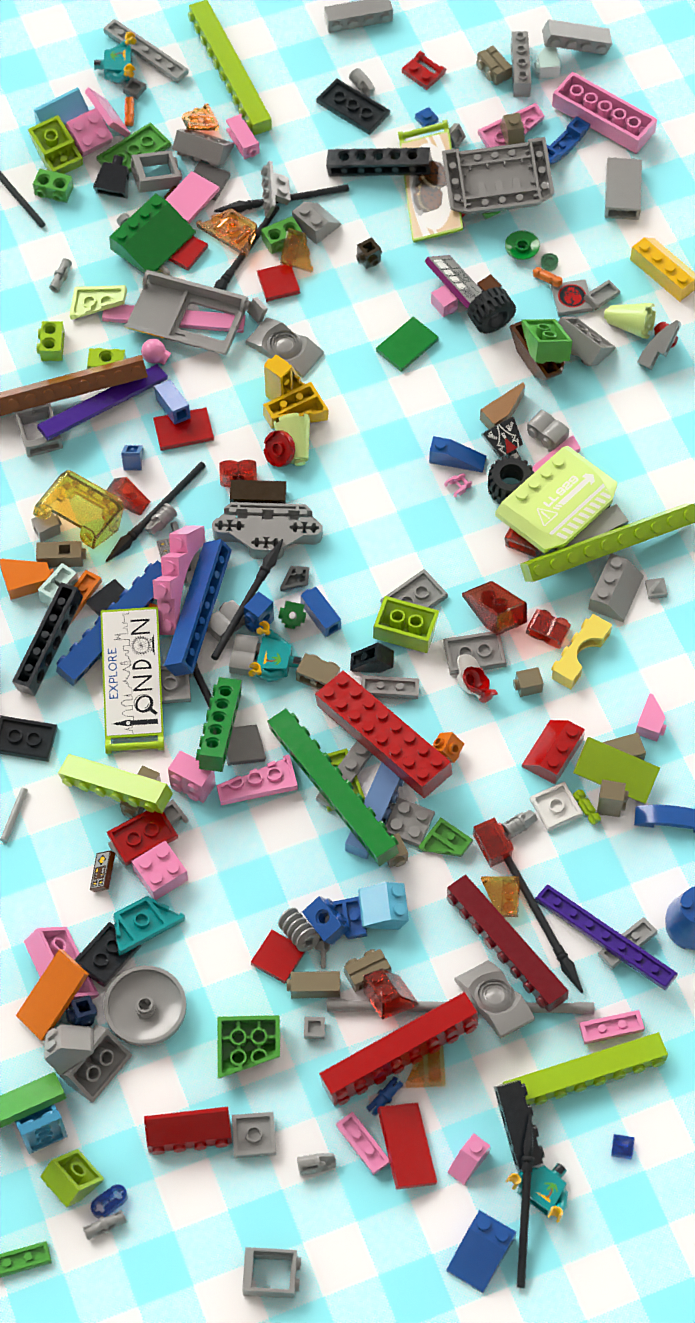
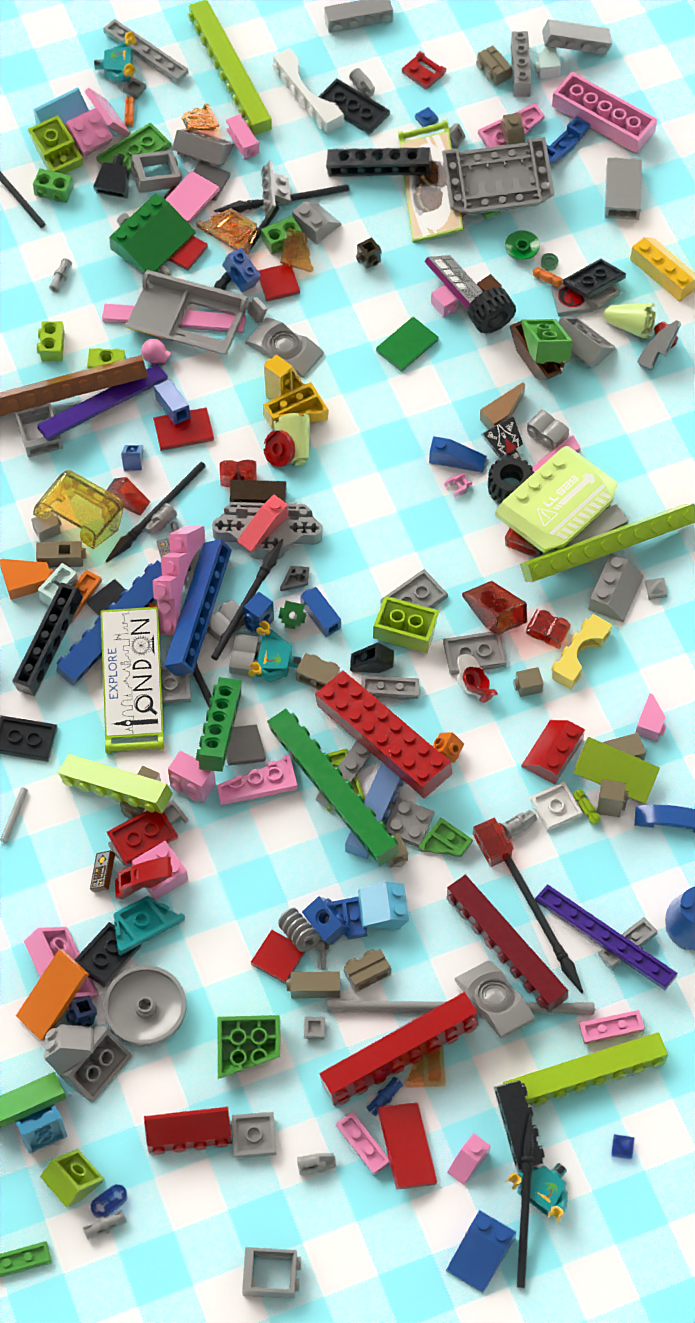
yellowish green wing [69,285,127,320] -> none
clear red slope [363,969,419,1020] -> none
clear orange wing [481,876,520,917] -> none
none -> red slope [115,856,173,899]
none -> blue brick [222,248,261,293]
none -> coral slope [237,495,289,553]
none -> white arch [272,48,344,134]
none -> black tile [563,258,626,299]

